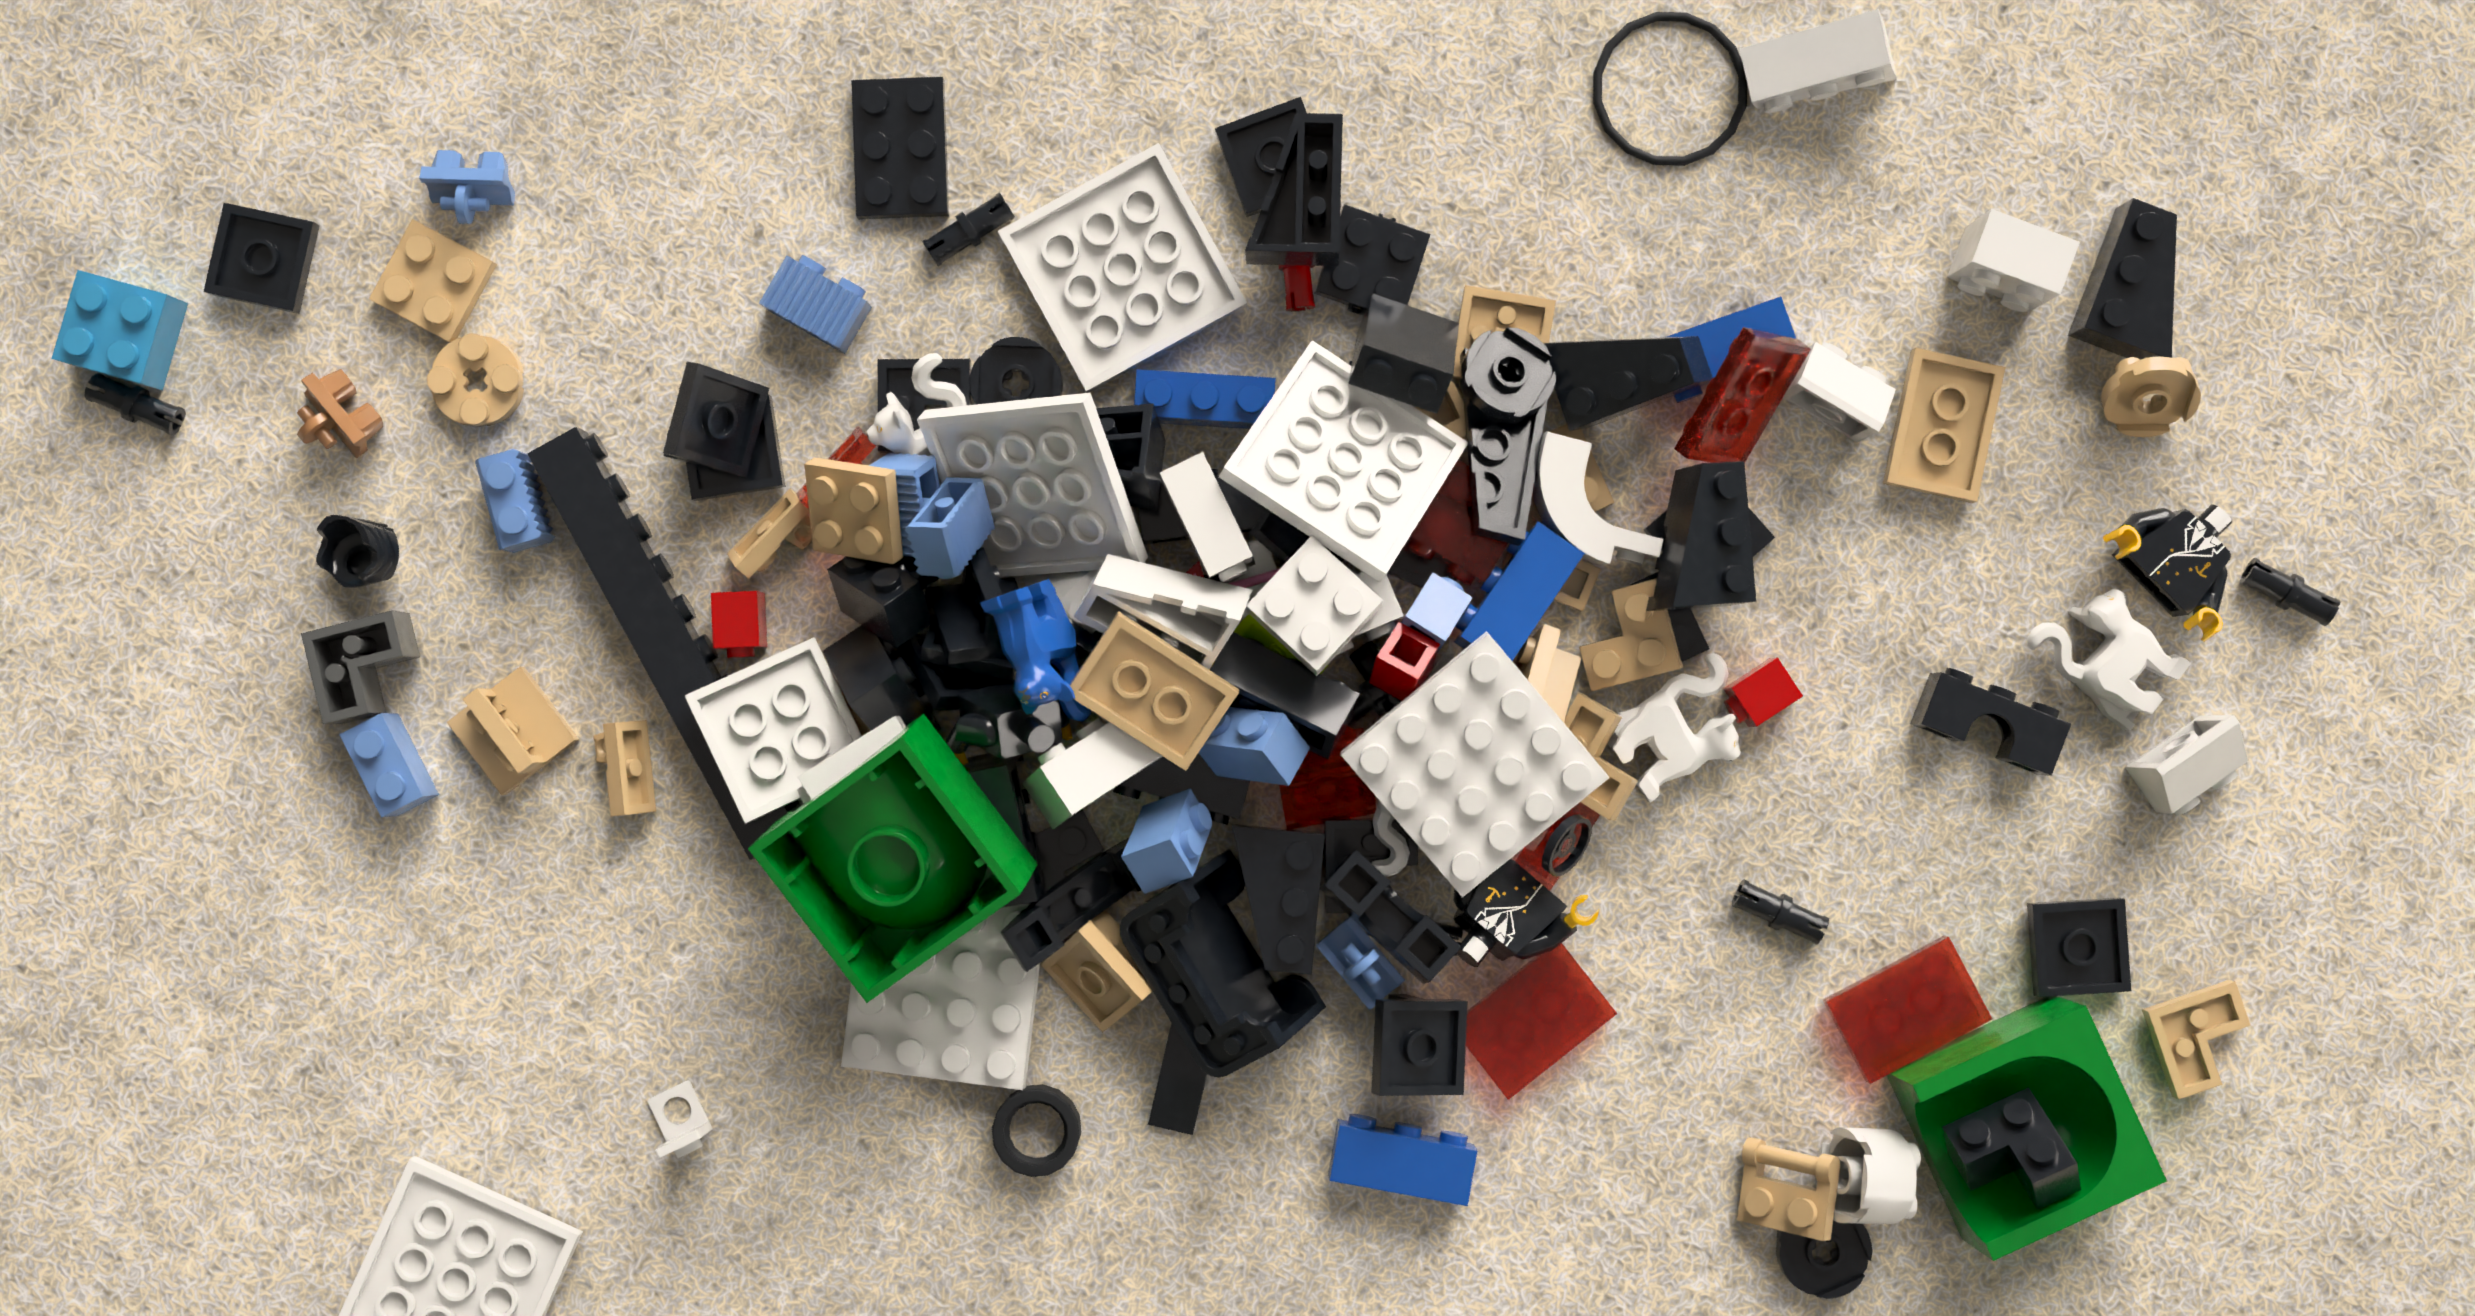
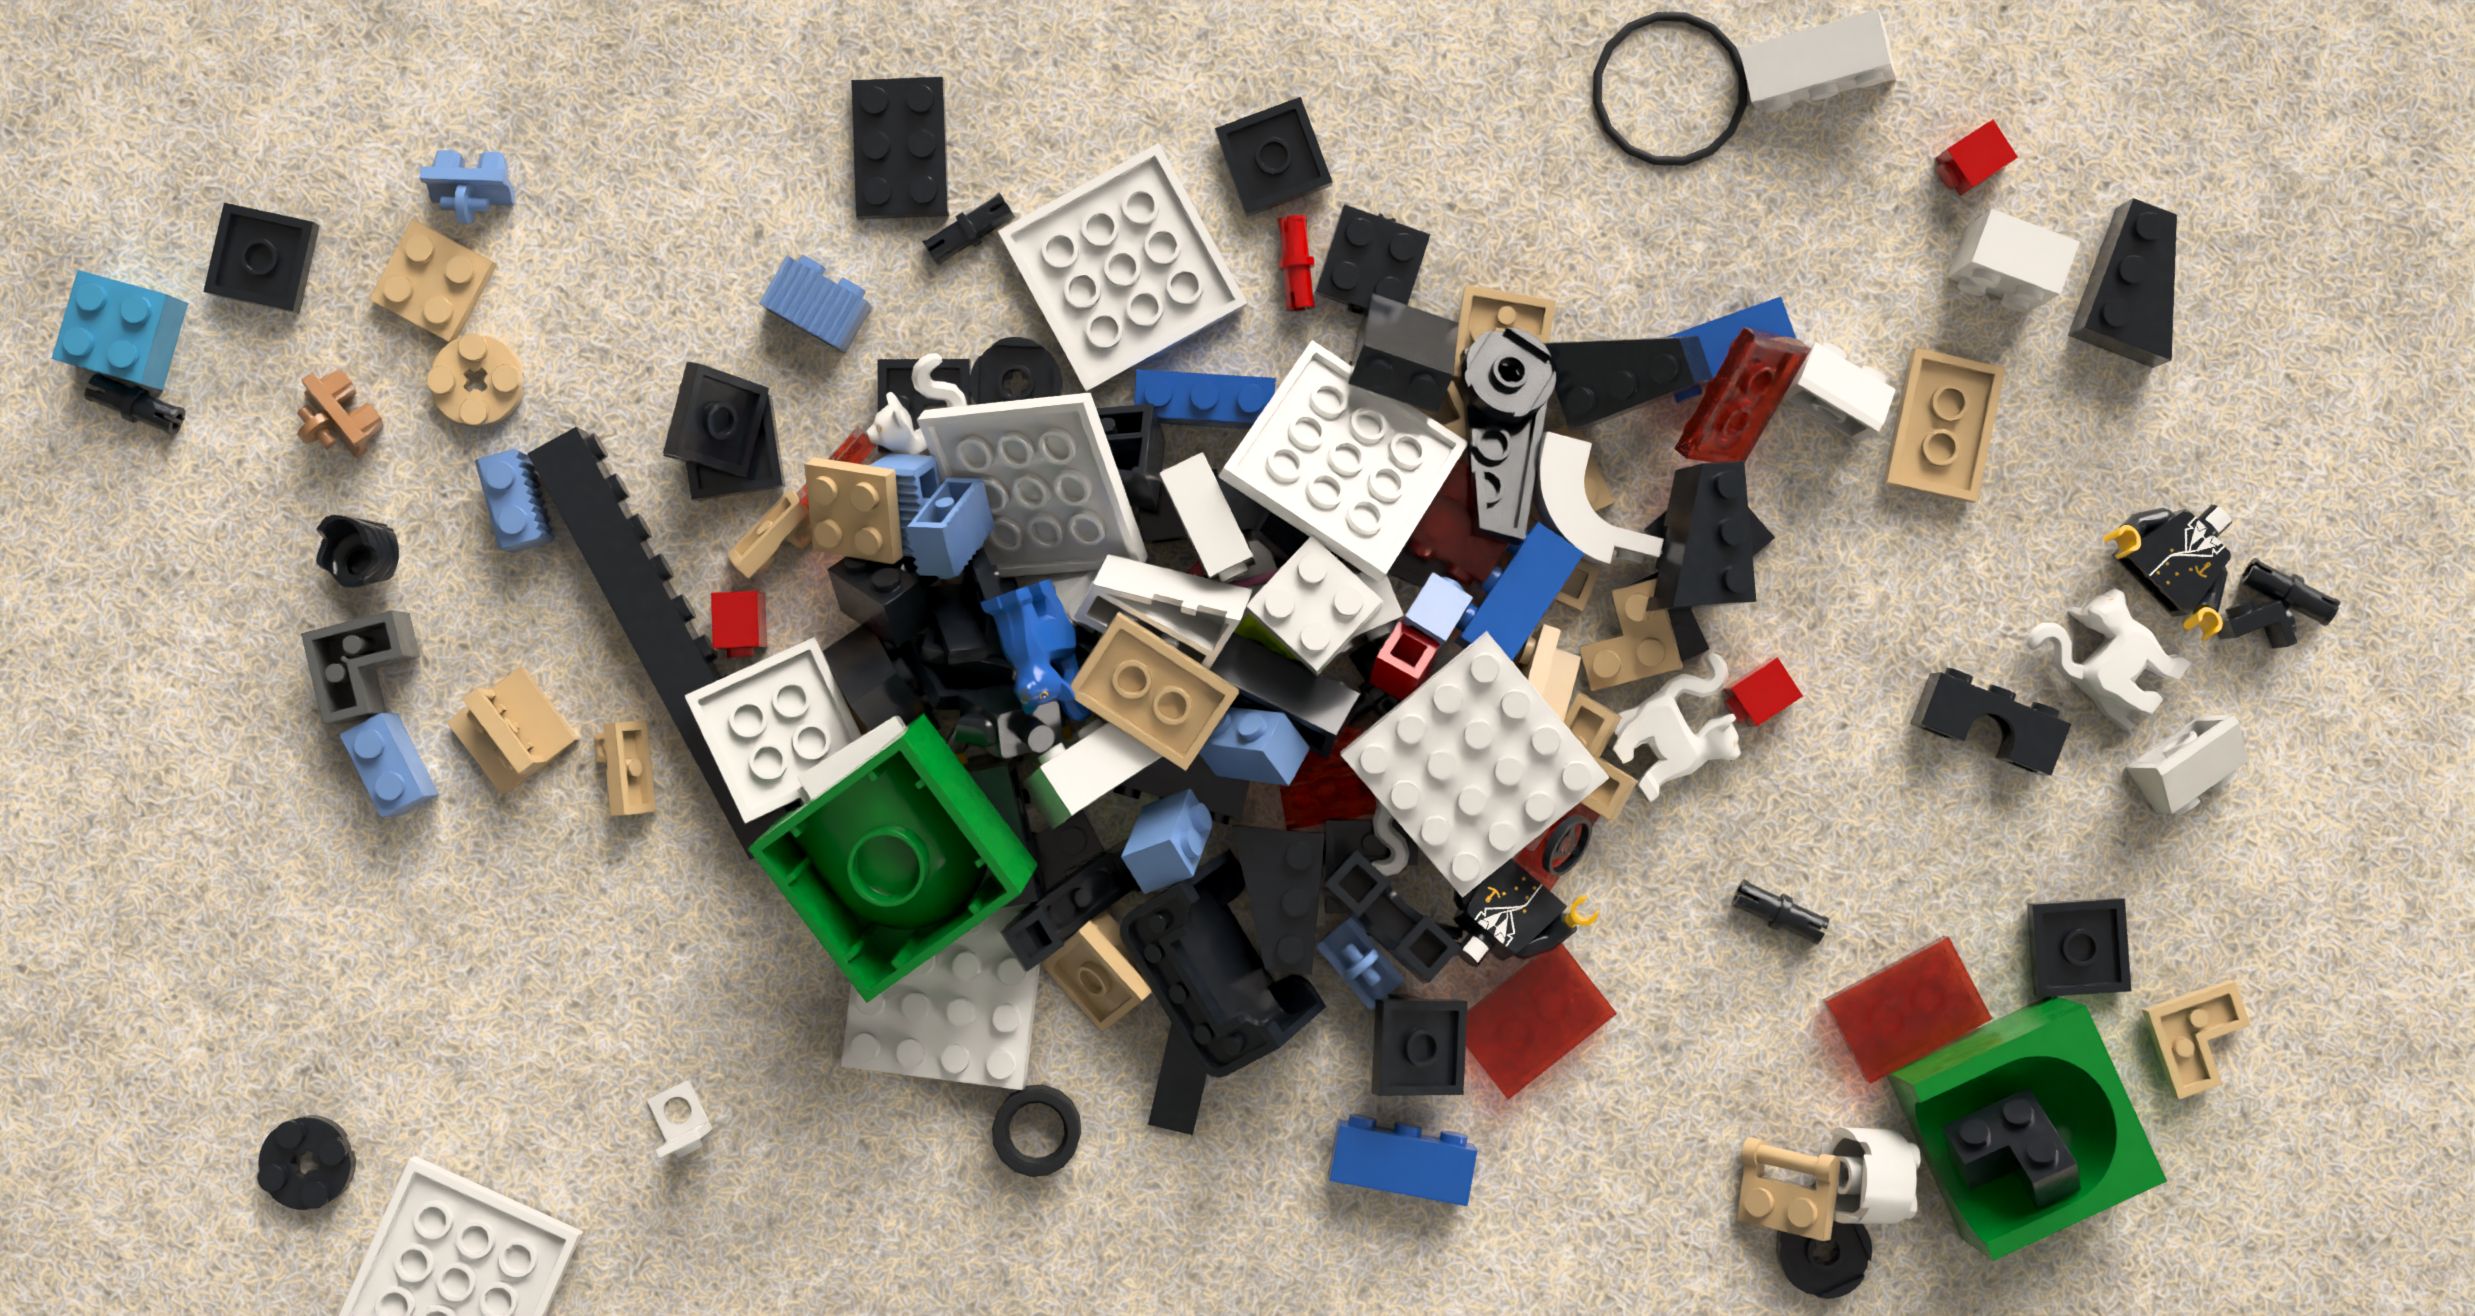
black wedge [1245,113,1343,266] -> none
tan plate [2101,357,2201,437] -> none
none -> black plate [257,1115,356,1210]
none -> red brick [1935,119,2019,196]
none -> black bracket [2217,600,2297,648]

